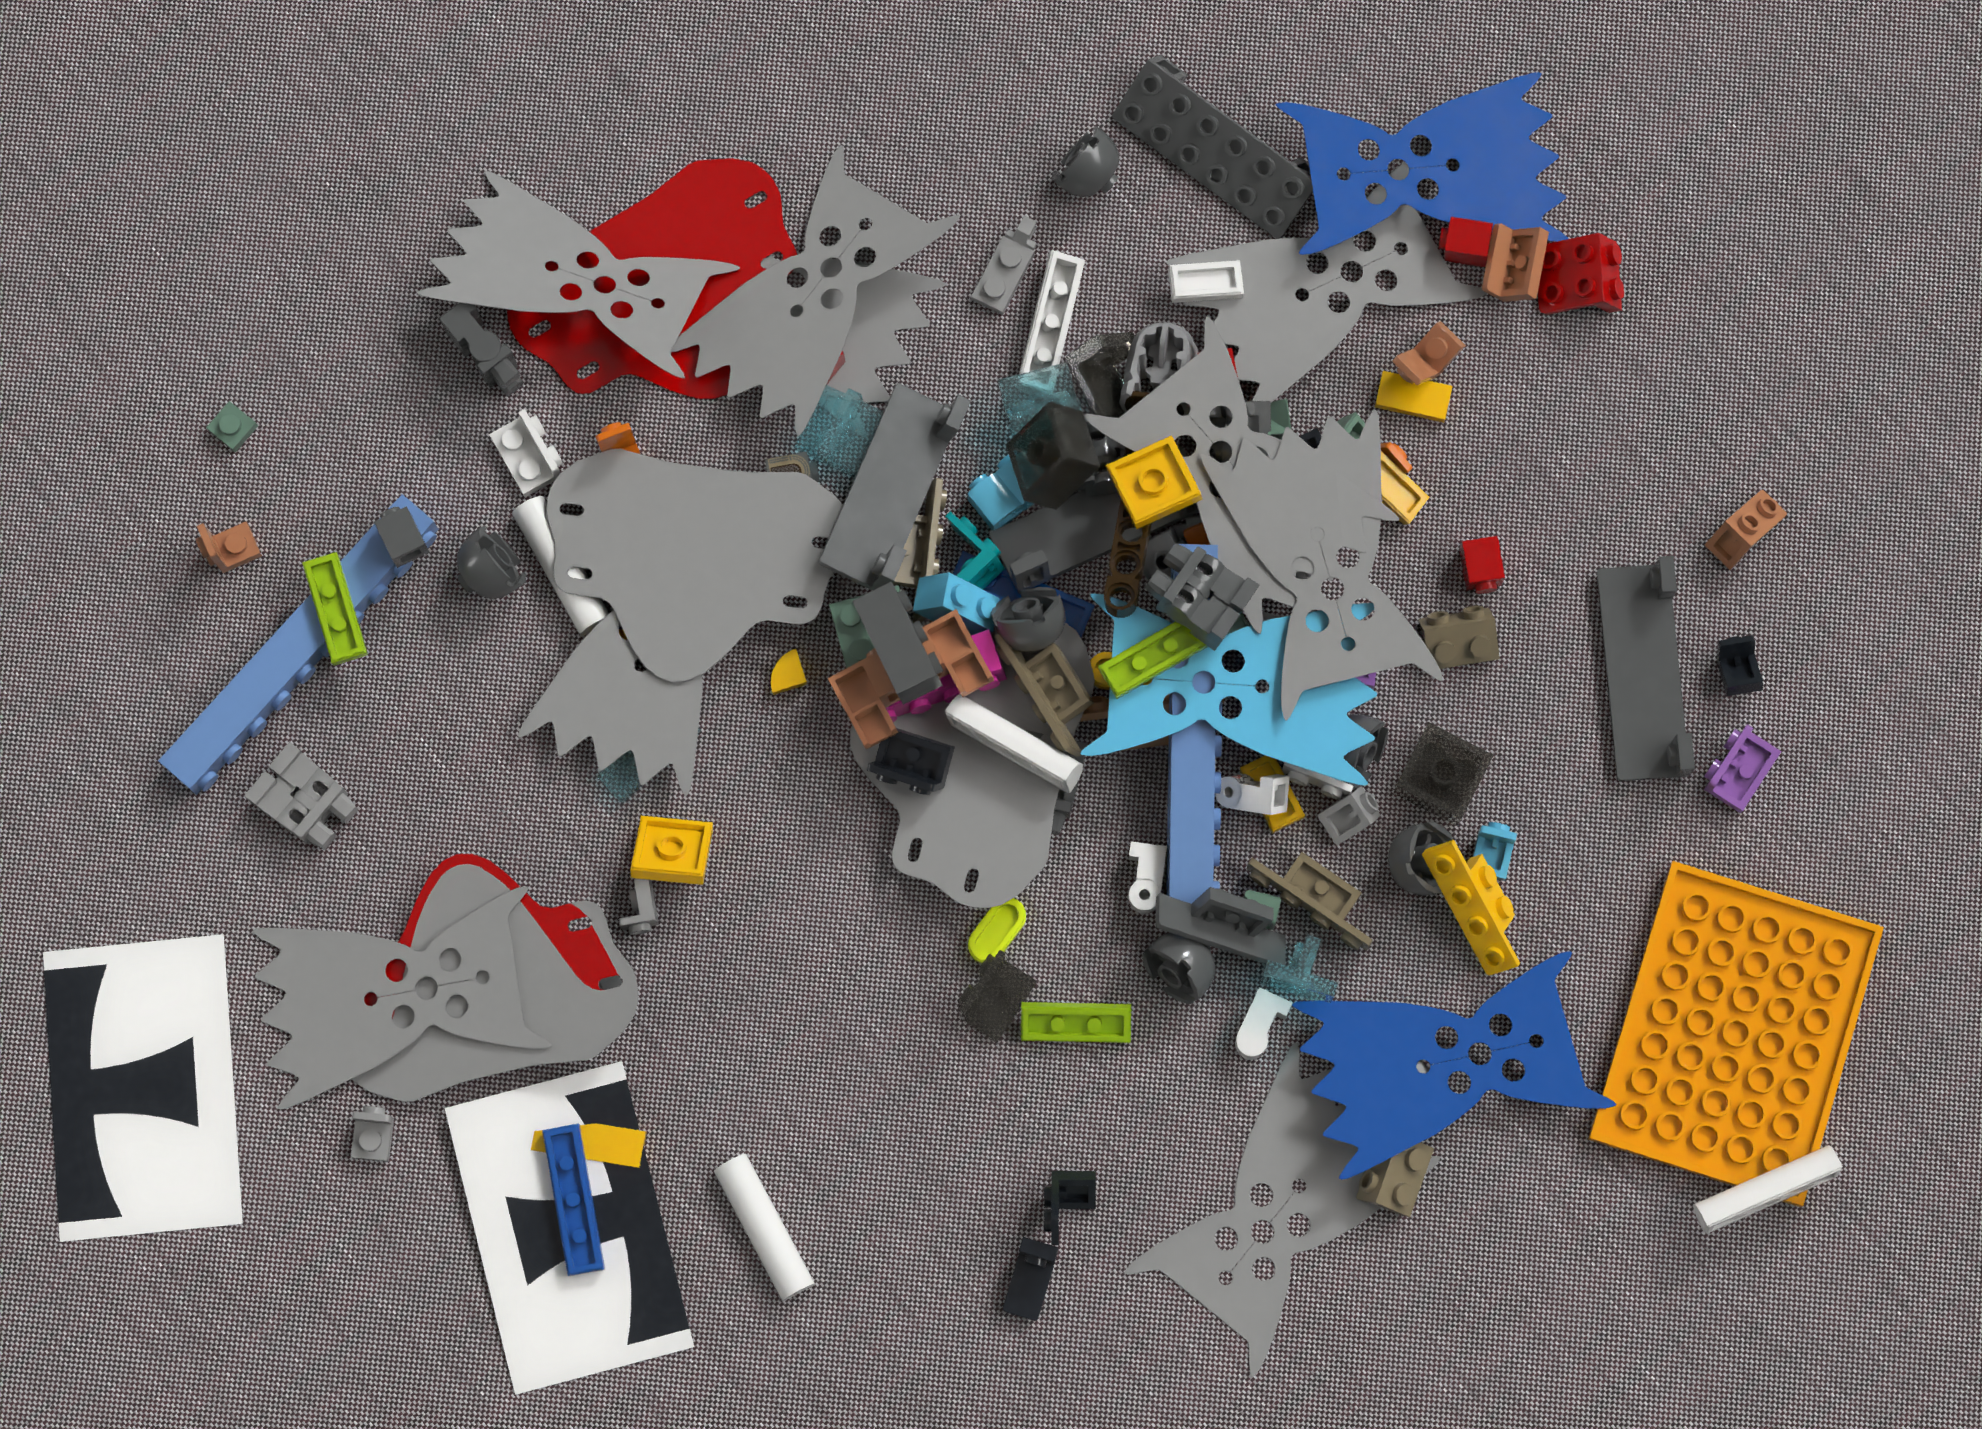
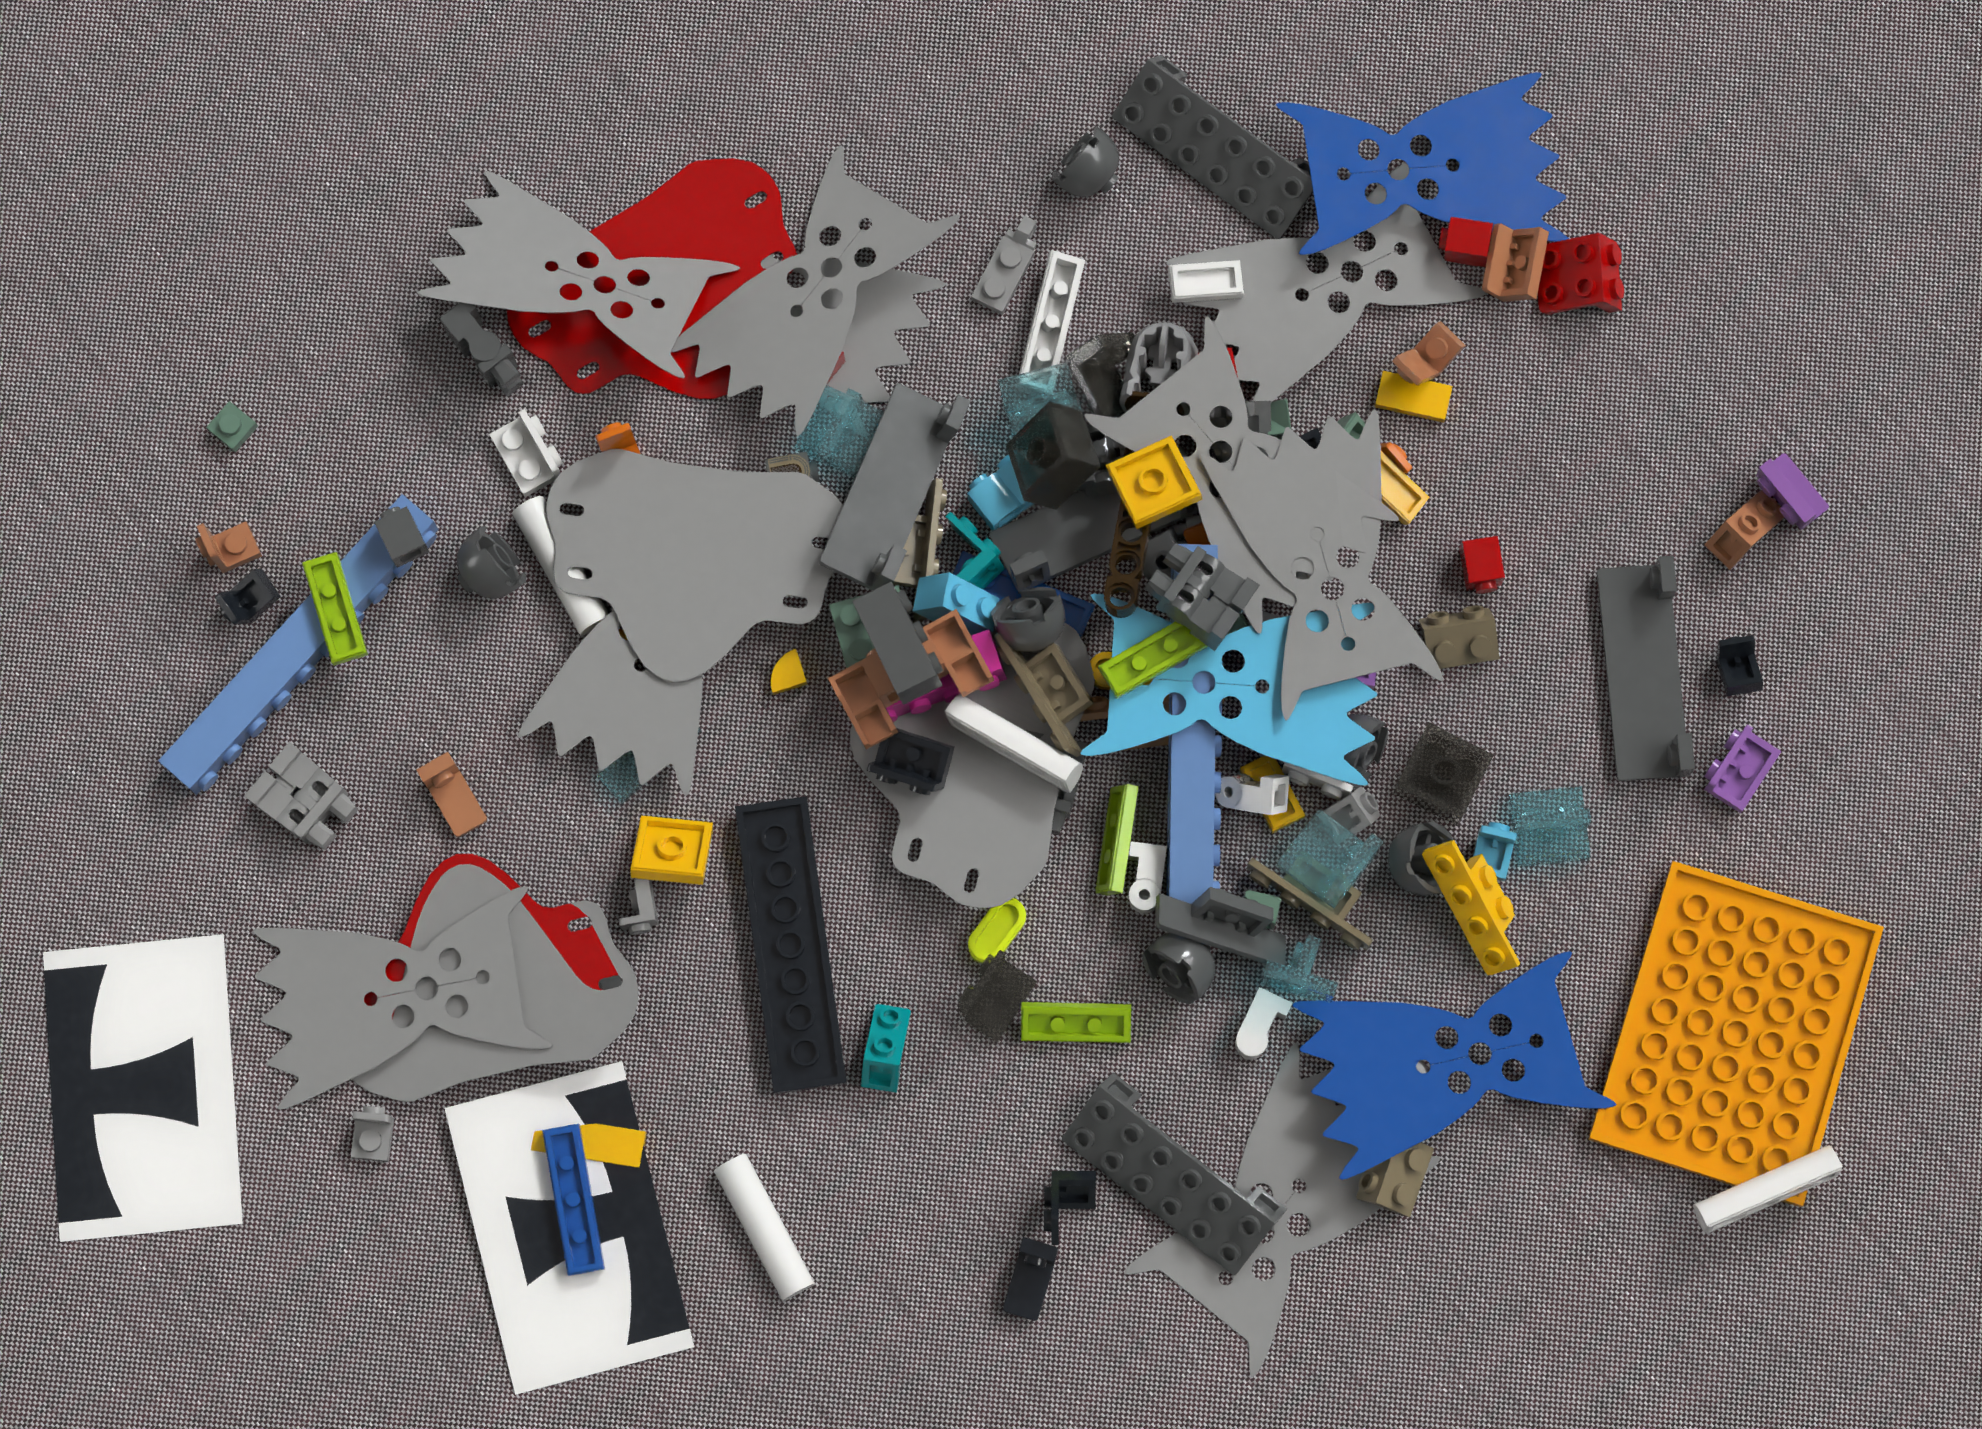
none -> black bracket [215,568,281,625]
none -> nougat bracket [416,752,487,838]
none -> black plate [735,796,847,1094]
none -> teal bracket [861,1004,911,1093]
none -> dark grey bracket [1062,1072,1287,1275]
none -> lime tile [1095,784,1139,896]
none -> clear light blue bracket [1277,810,1383,909]
none -> clear light blue bracket [1508,786,1591,867]
none -> medium lavender bracket [1756,453,1829,530]

